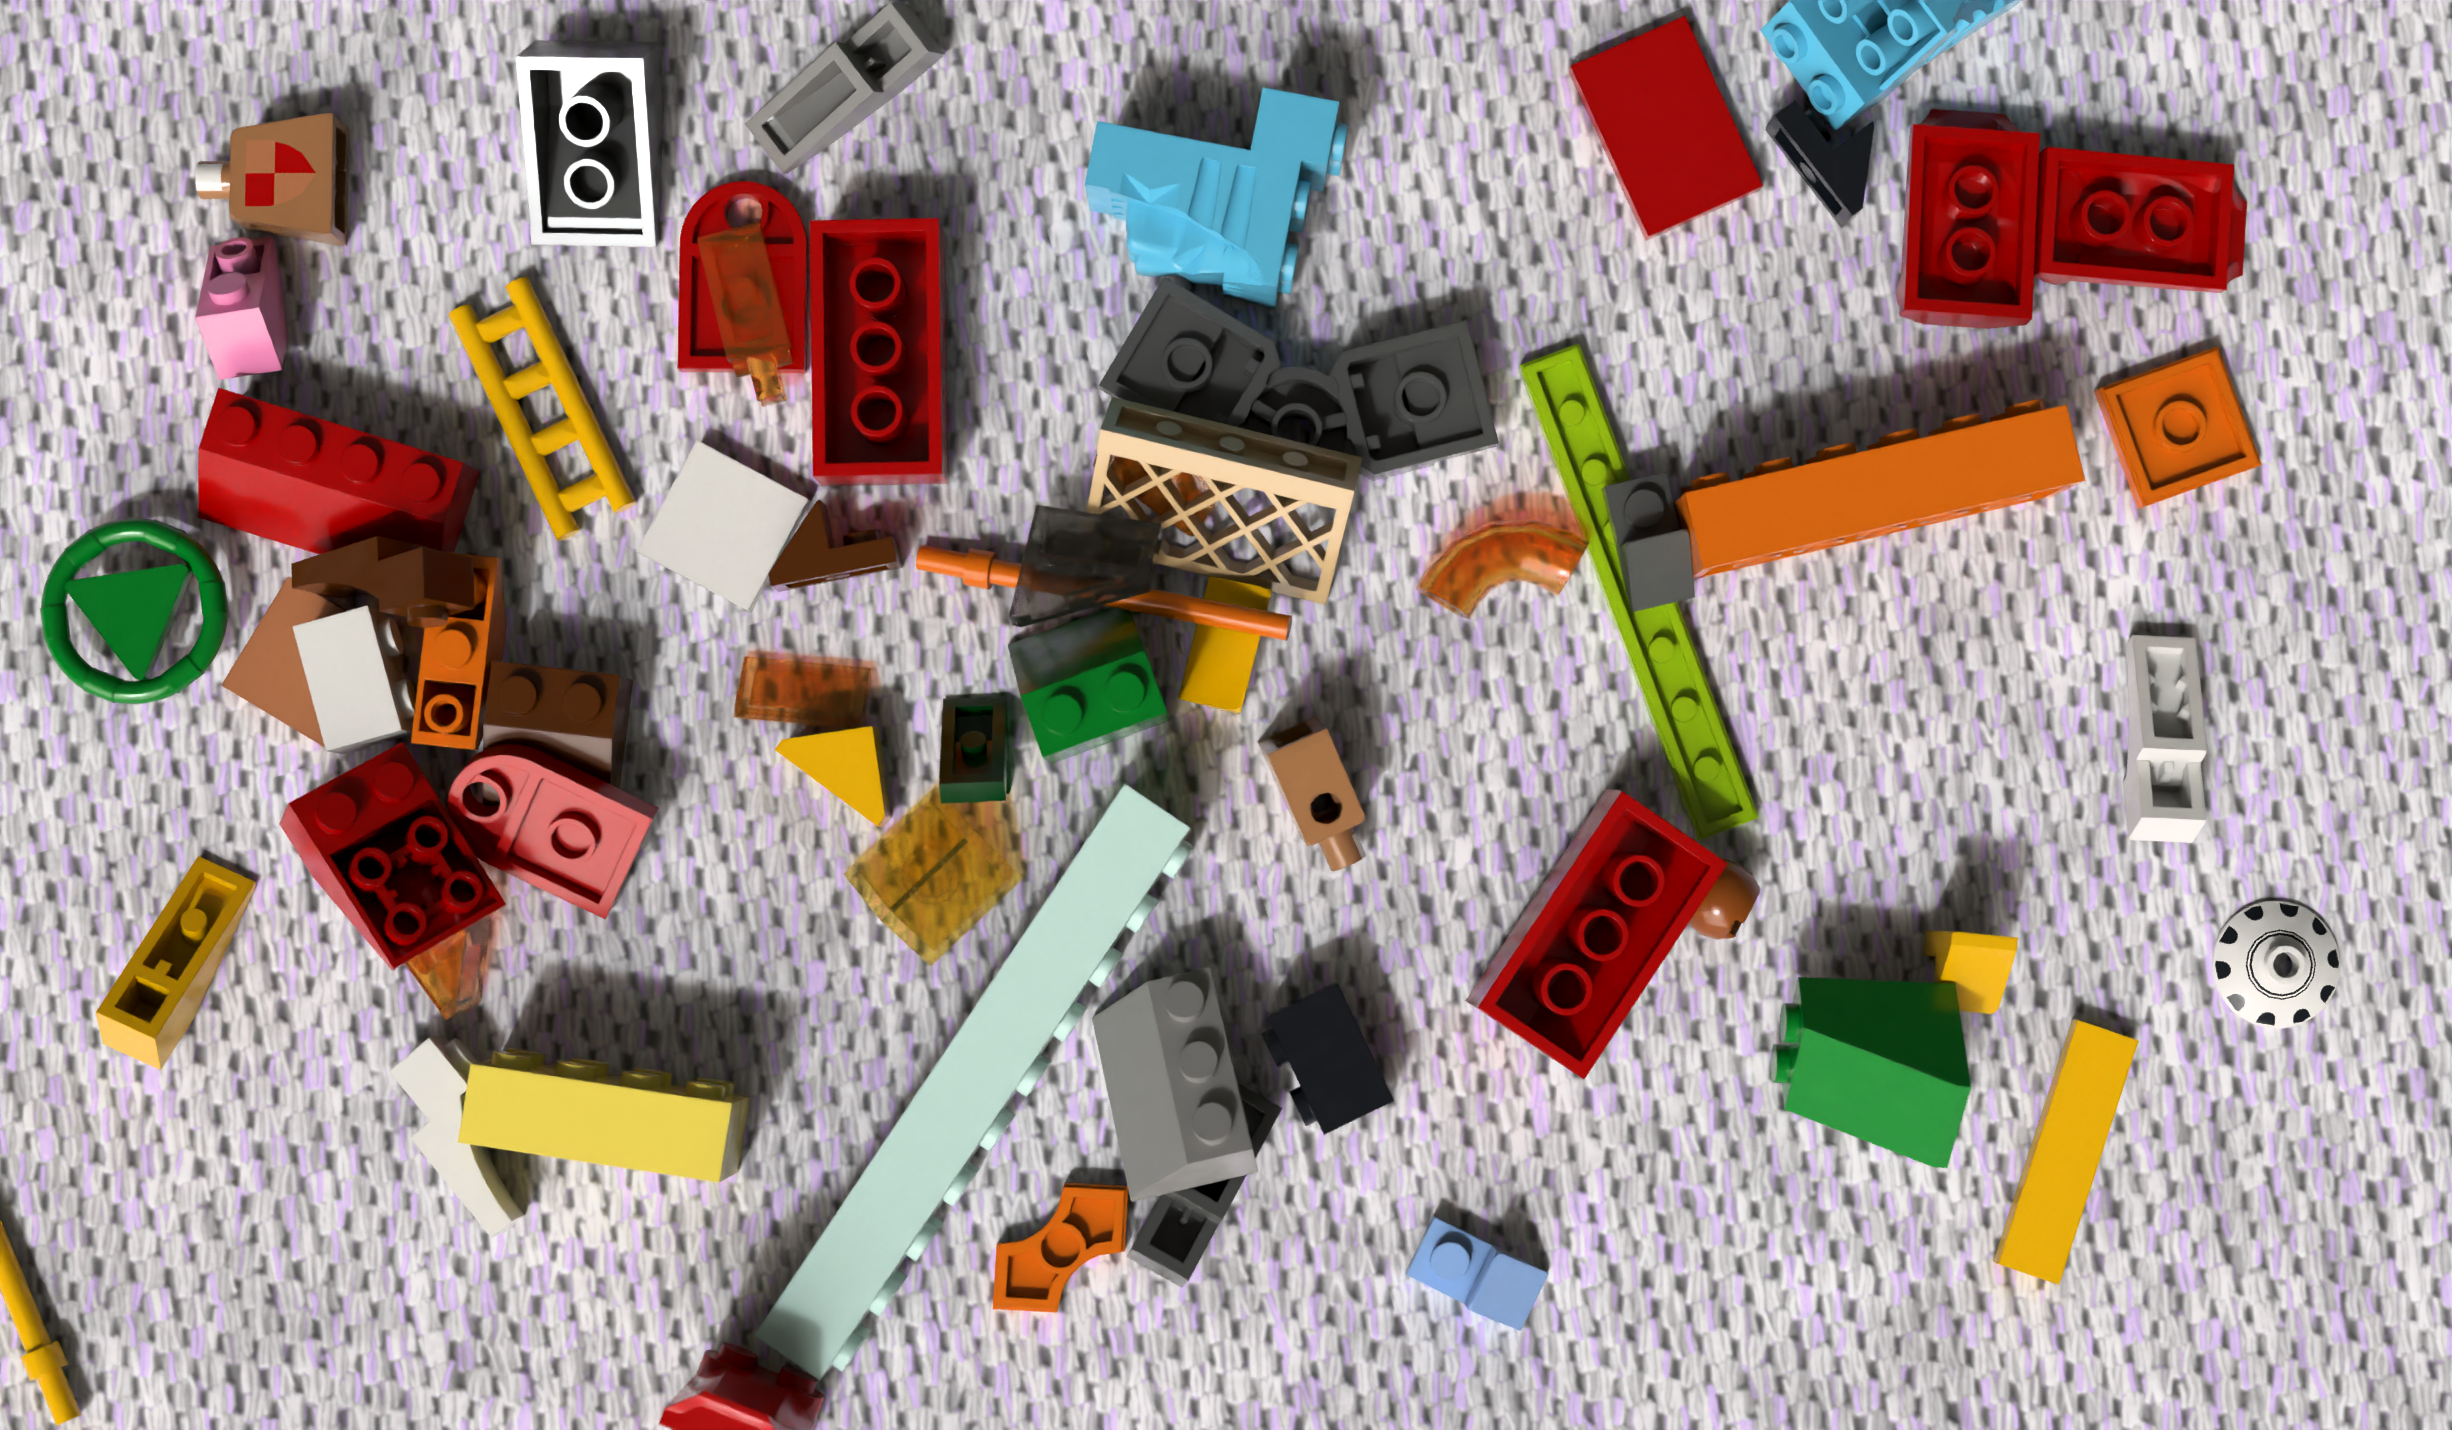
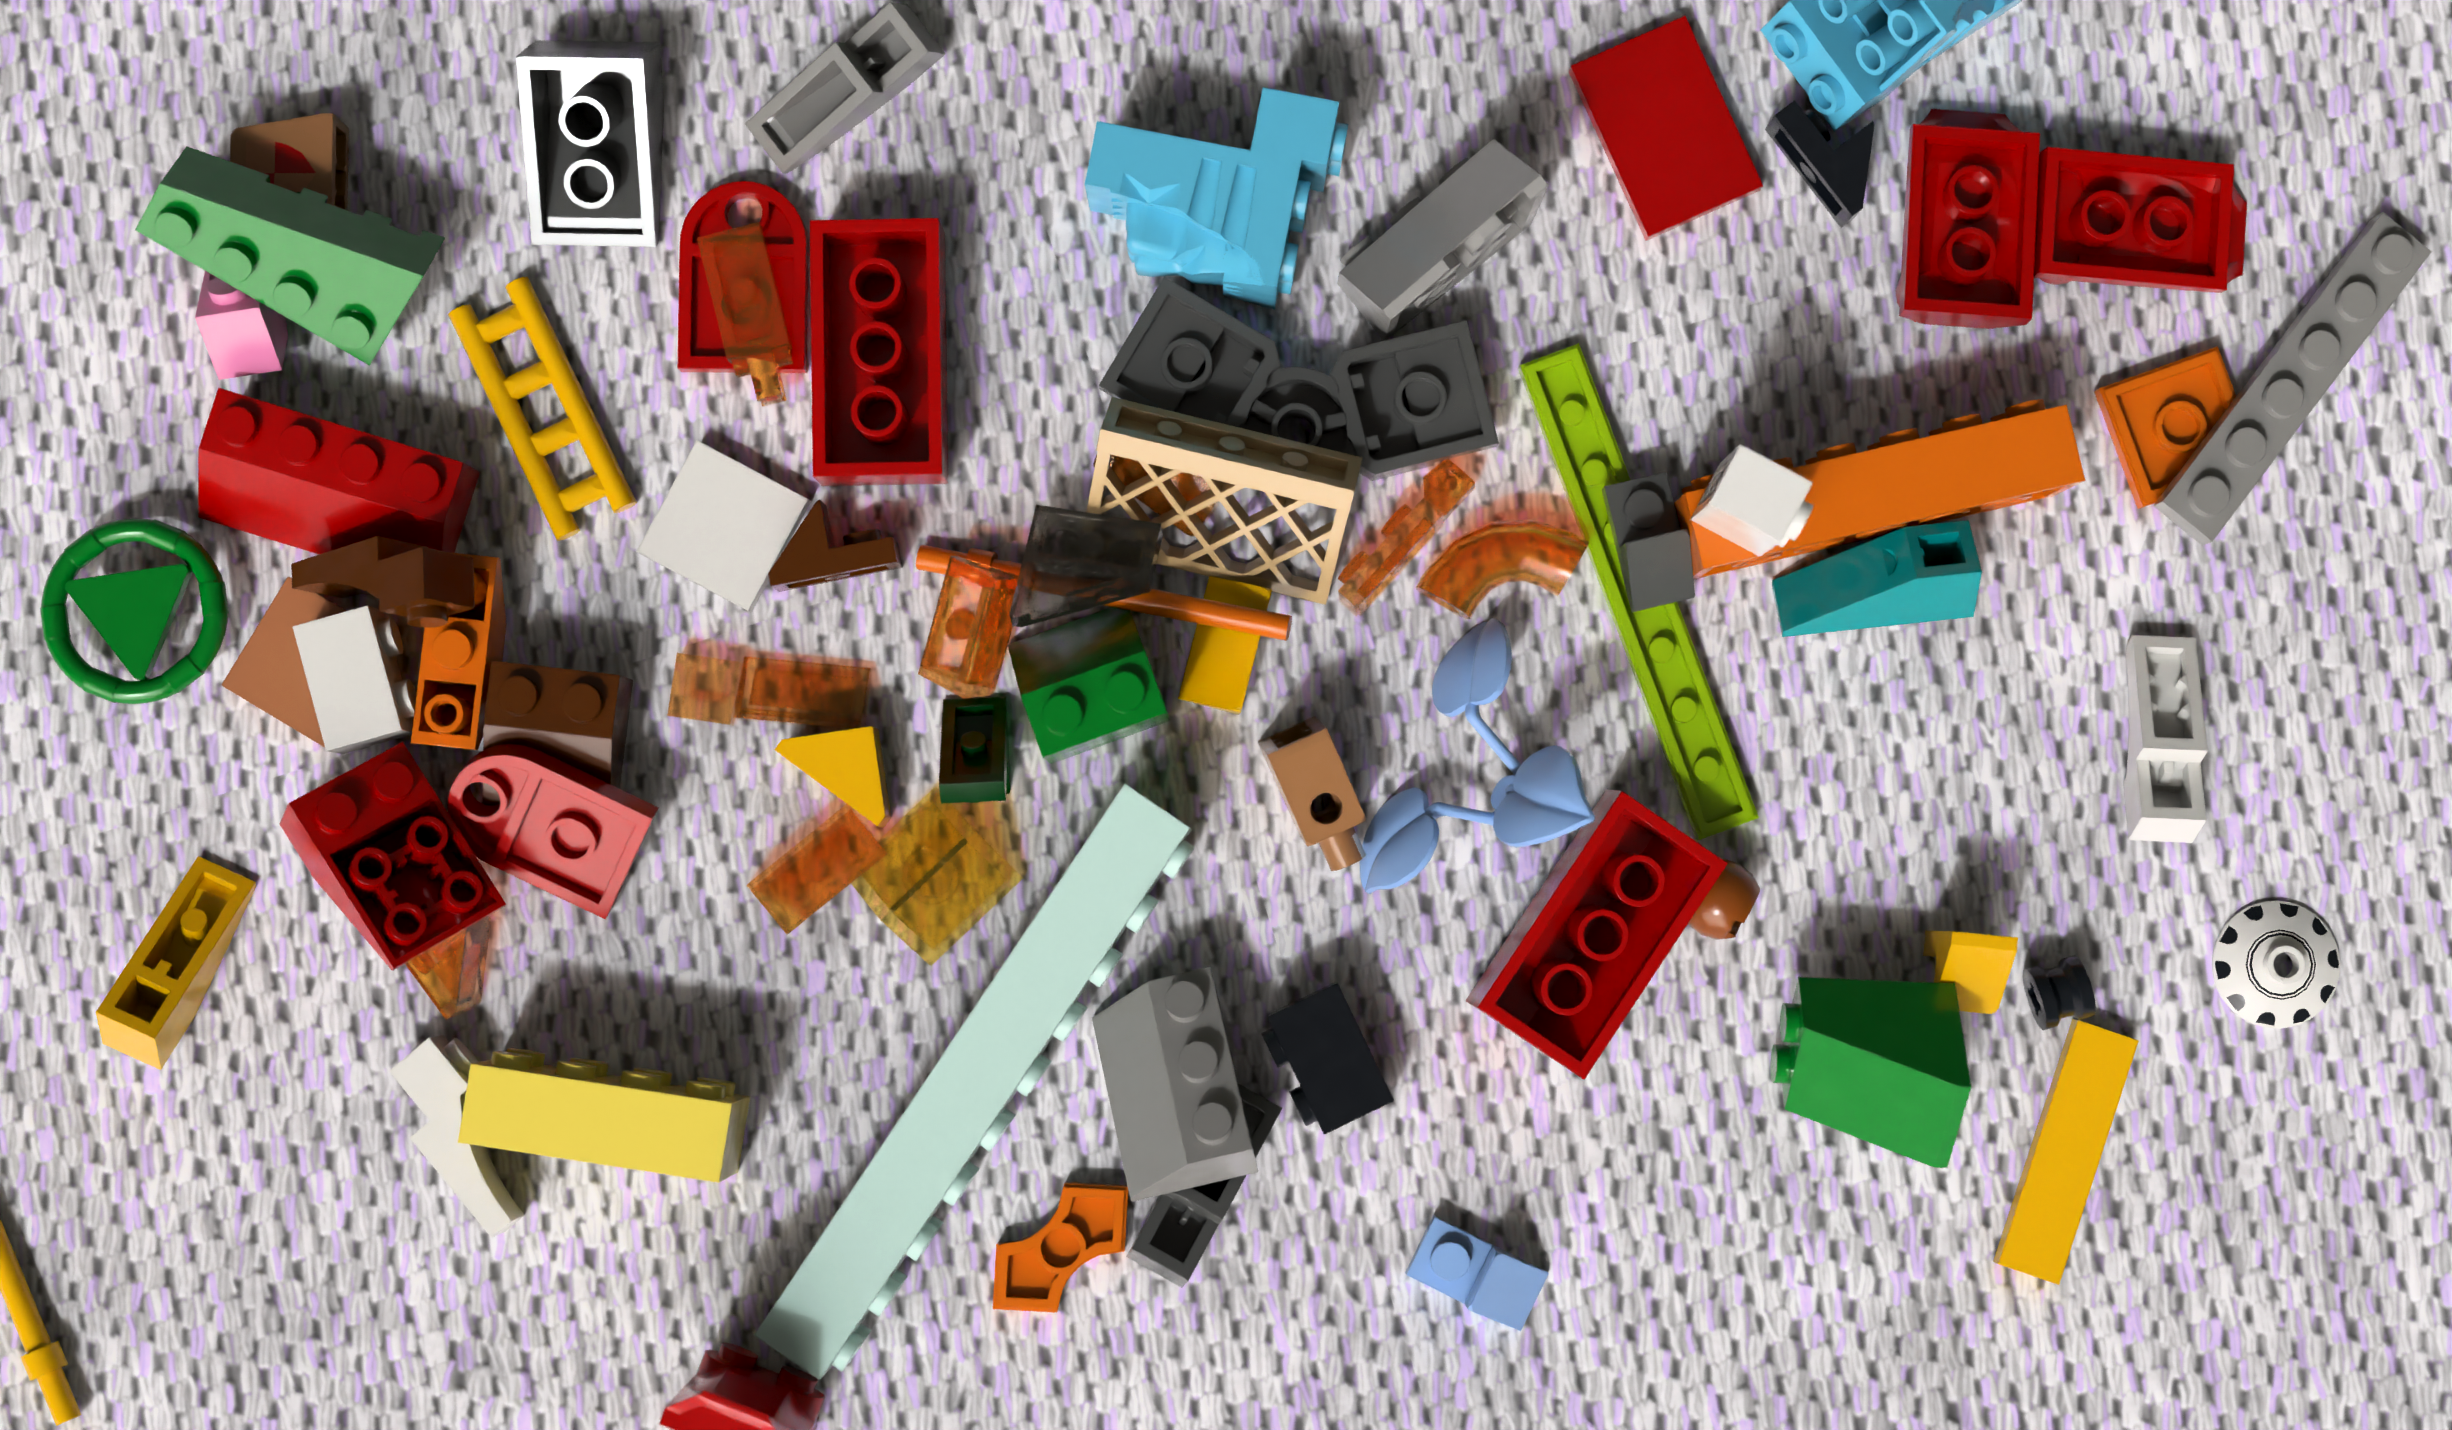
none -> wedge [135,146,445,366]
none -> clear orange tile [667,653,743,726]
none -> clear orange slope [746,803,887,935]
none -> clear orange slope [918,556,1025,699]
none -> light grey wedge [1337,139,1549,341]
none -> clear orange hinge [1338,459,1475,616]
none -> light blue plant [1360,618,1595,894]
none -> white brick [1690,444,1813,557]
none -> teal slope [1772,520,1982,637]
none -> black wheel [2023,955,2096,1030]
none -> light grey plate [2153,212,2432,546]

